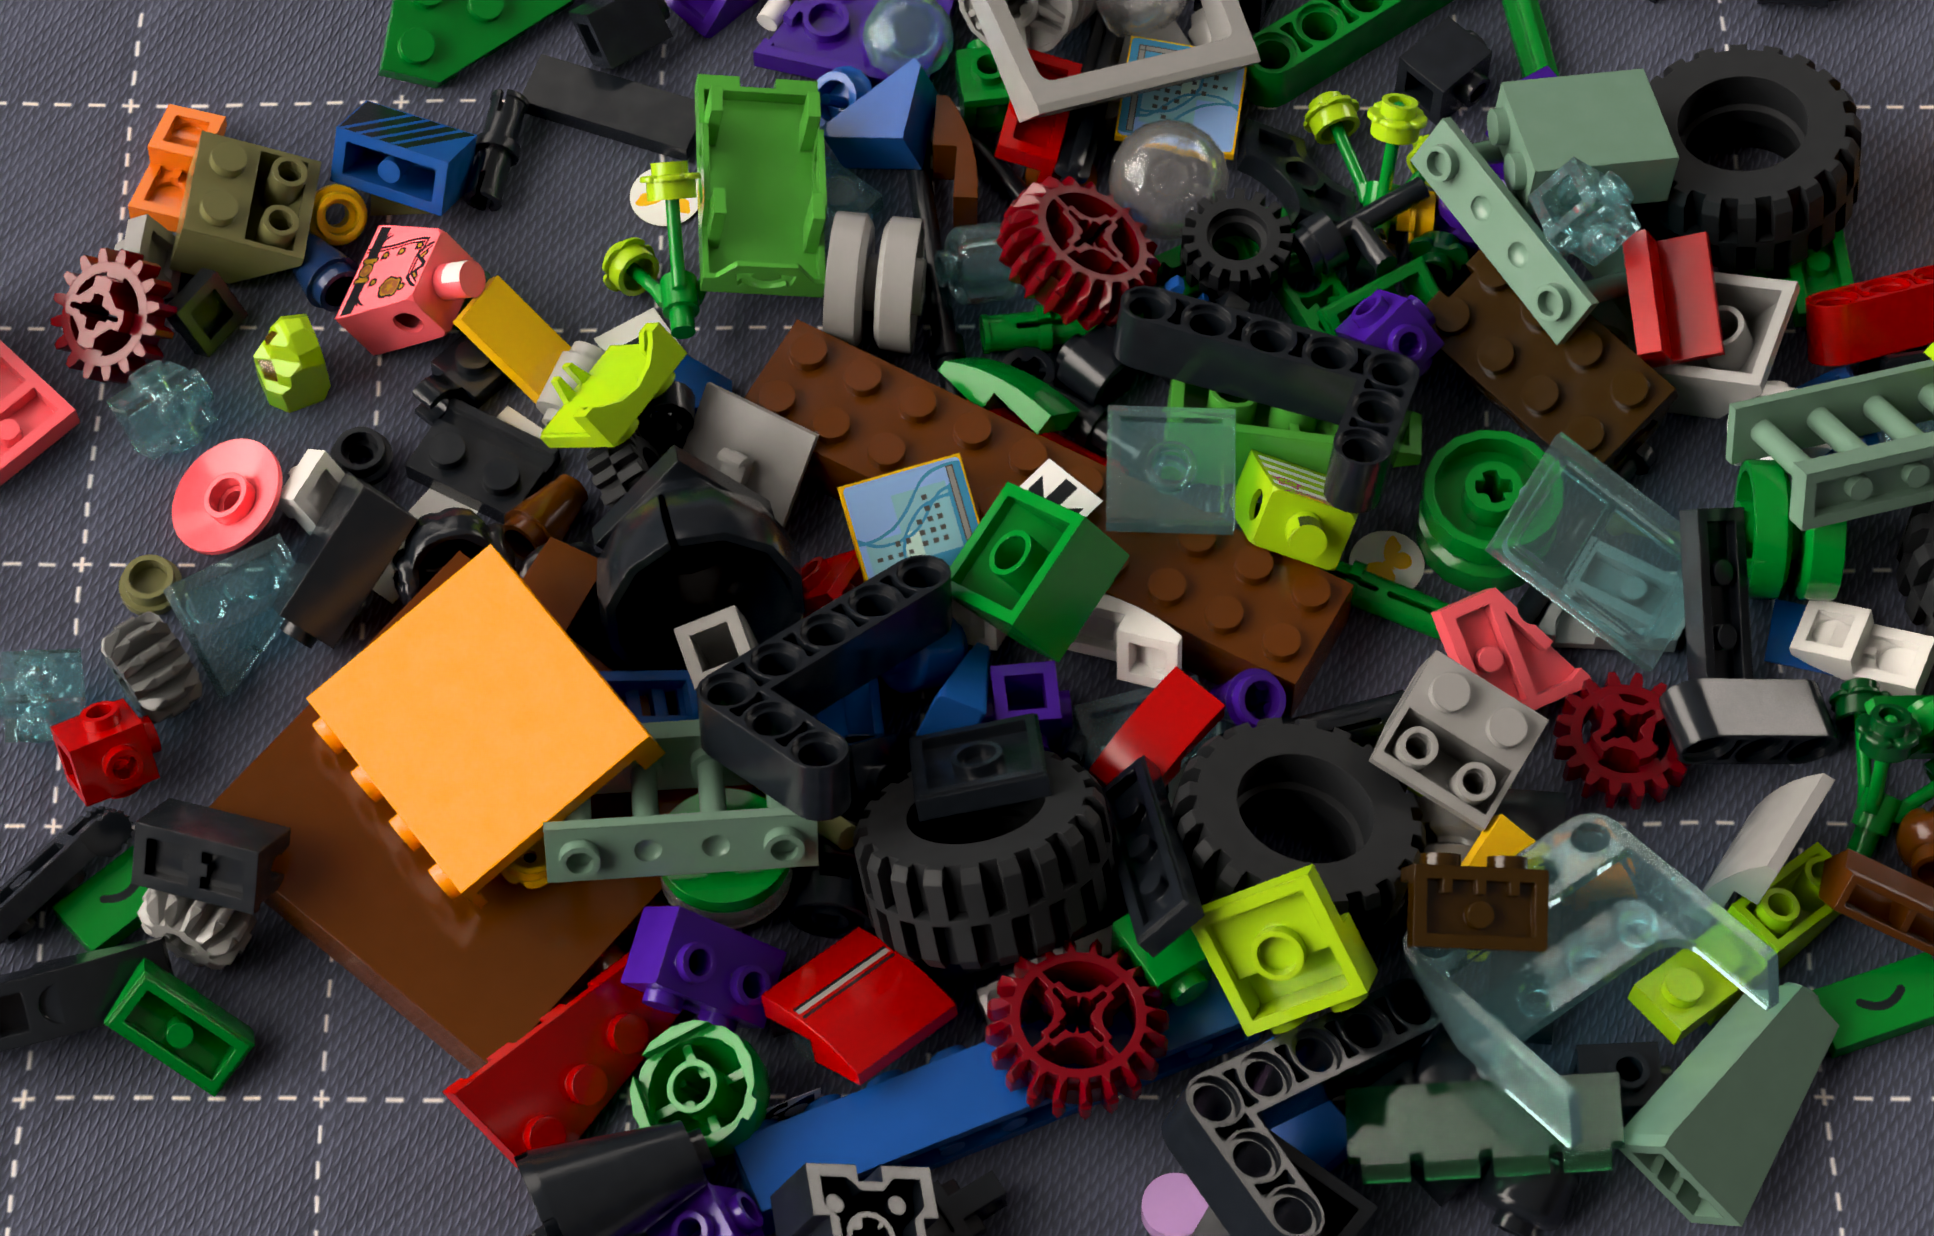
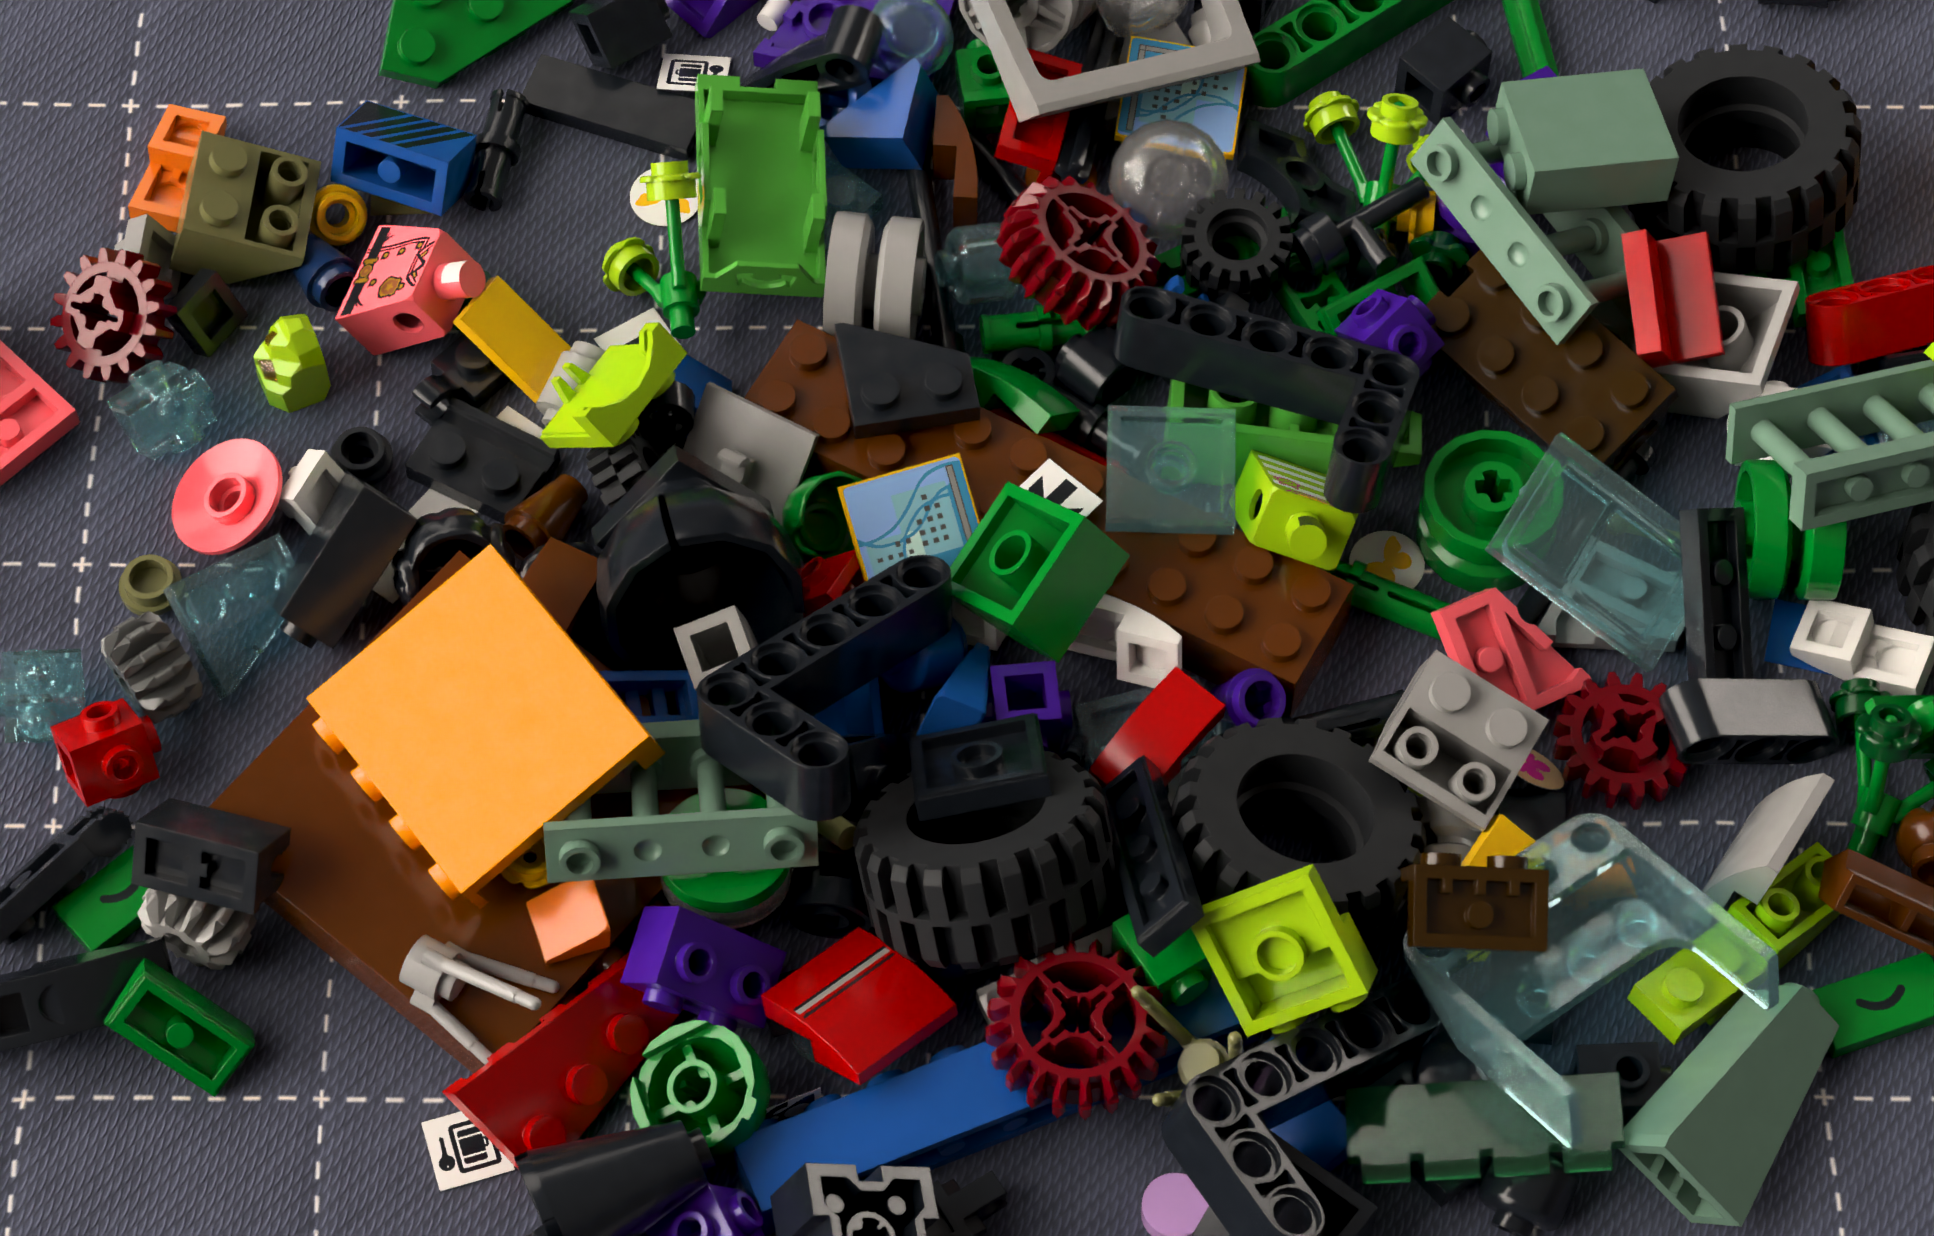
clear light blue brick [1527,156,1641,267] -> none
none -> light grey plant [399,934,560,1065]
none -> white sticker [421,1111,515,1192]
none -> slope [526,880,611,965]
none -> white sticker [656,53,731,92]
none -> black piece [740,5,884,95]
none -> green hair [782,471,862,564]
none -> black wing [835,323,980,439]
none -> olive plant [1131,985,1244,1107]
none -> tan sticker [1517,749,1564,790]

